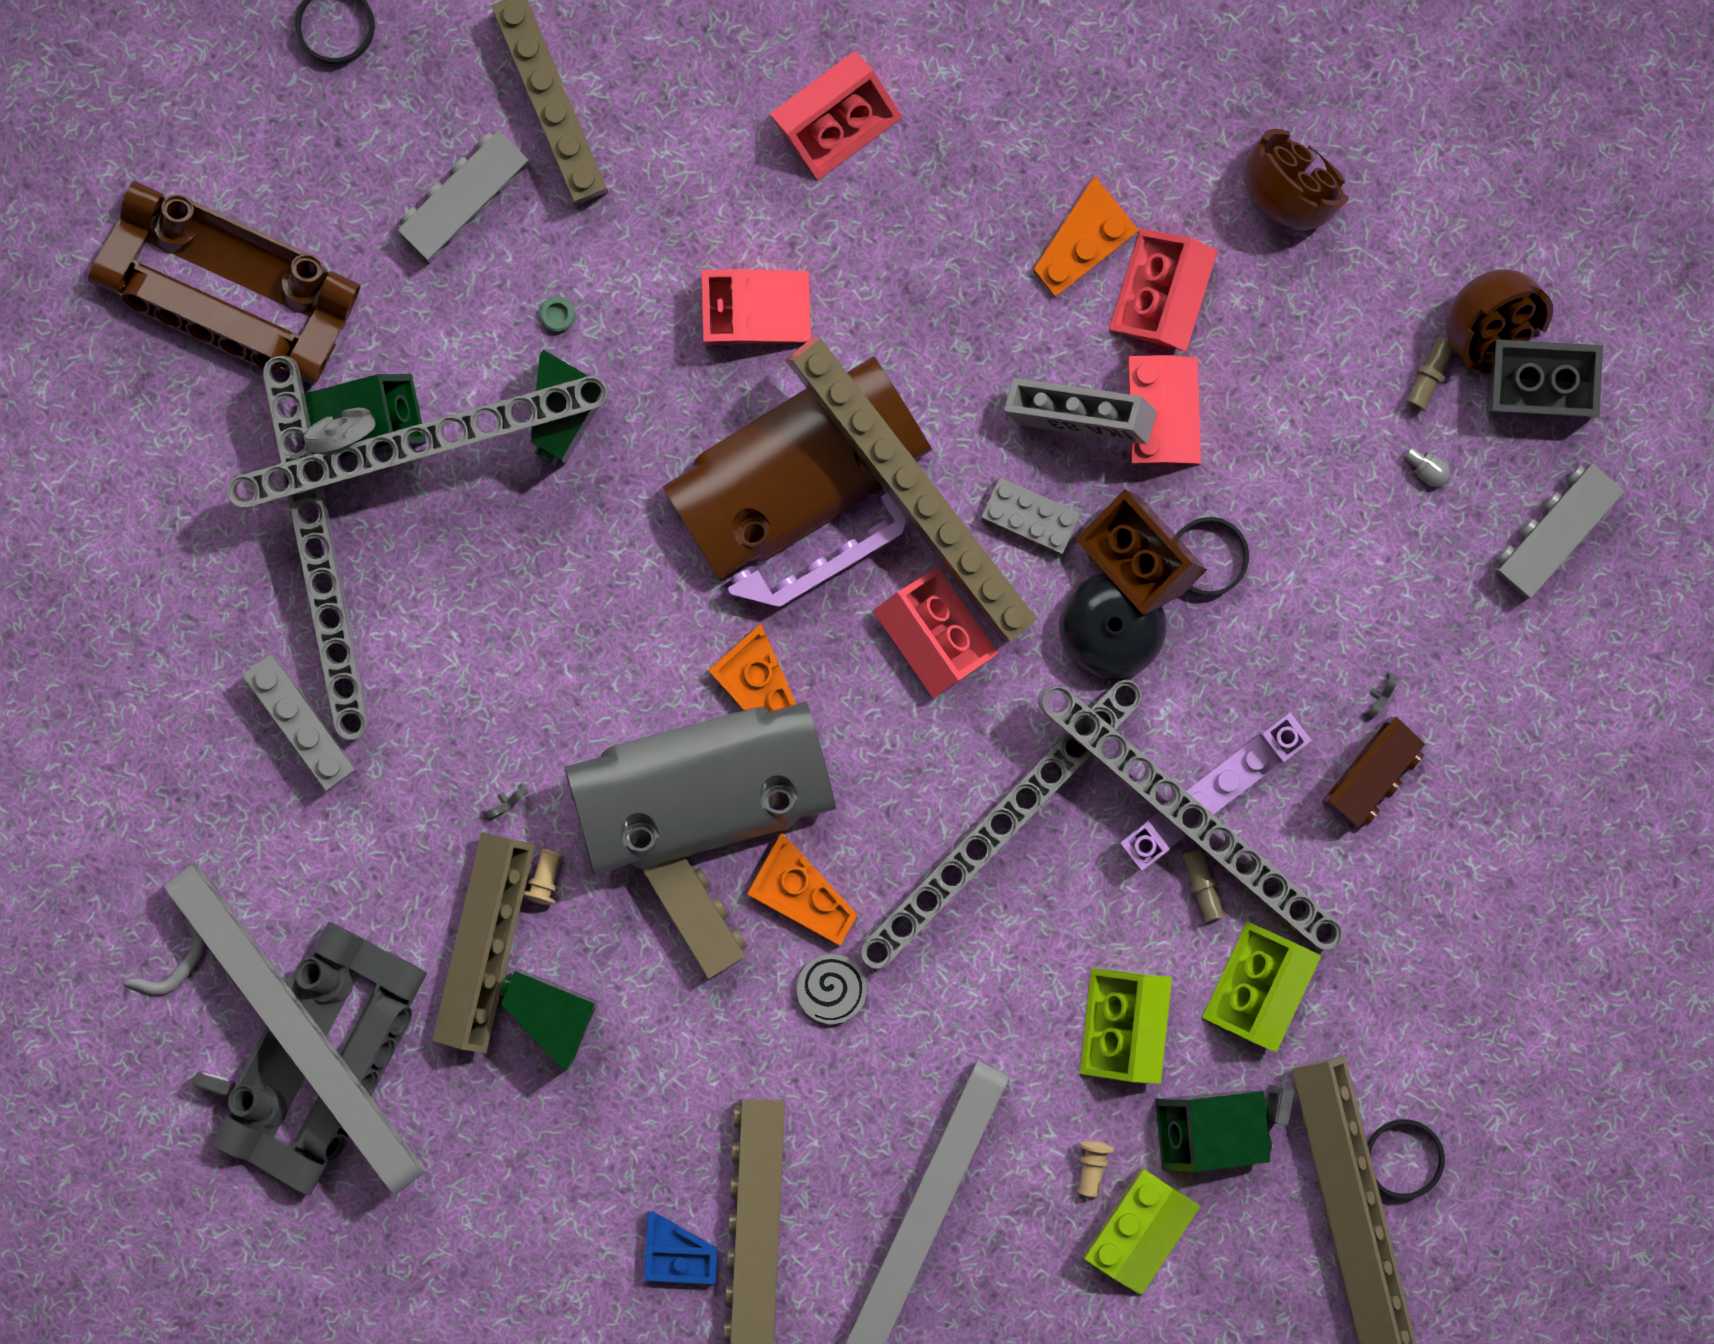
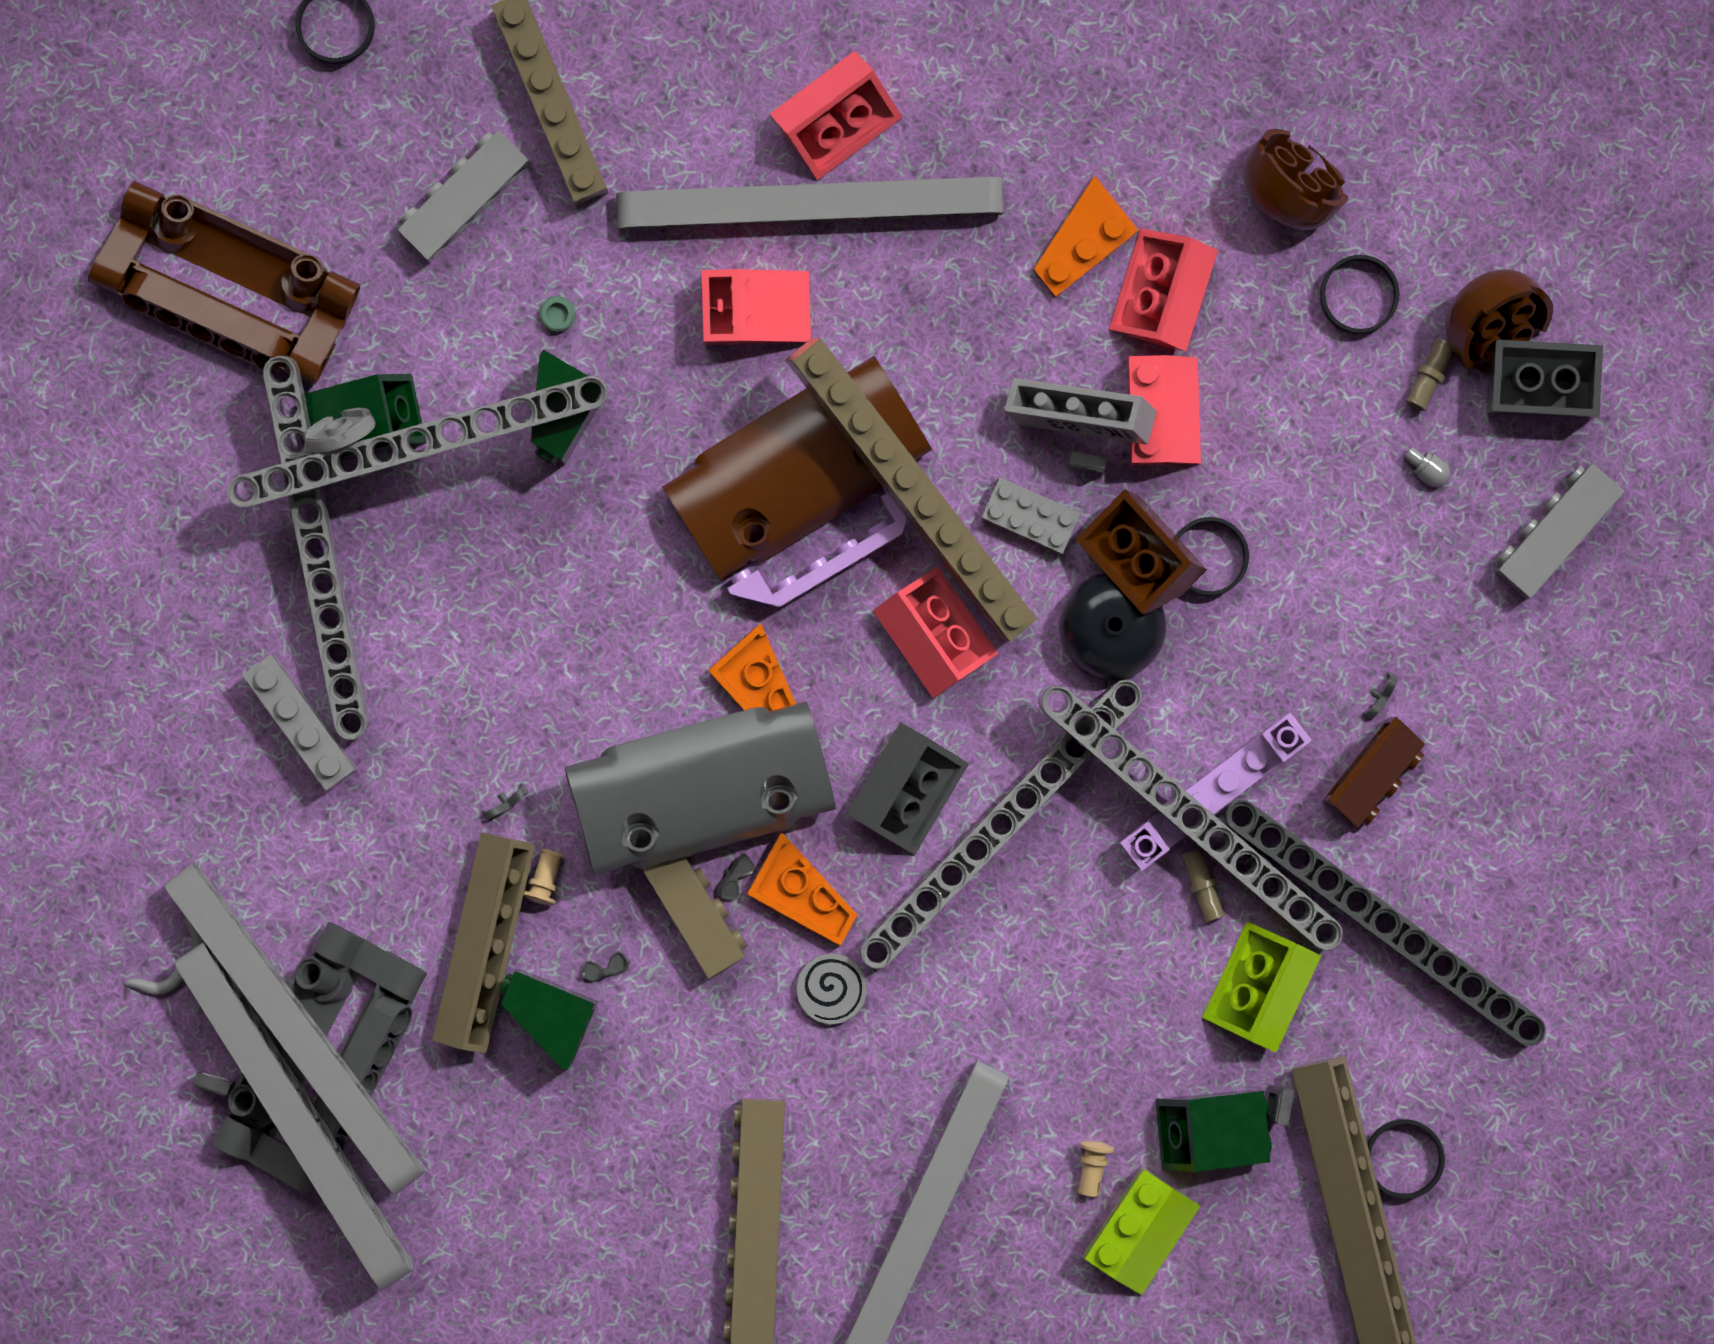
blue wing [644,1211,718,1284] -> none
lime slope [1080,968,1172,1084] -> none
none -> light grey beam [175,942,414,1290]
none -> dark grey piece [582,951,631,981]
none -> light grey beam [616,177,1004,230]
none -> dark grey piece [716,853,755,900]
none -> dark grey slope [846,722,969,855]
none -> flat silver tile [1068,451,1107,473]
none -> dark grey beam [1224,800,1546,1046]
none -> black tyre [1320,255,1400,334]

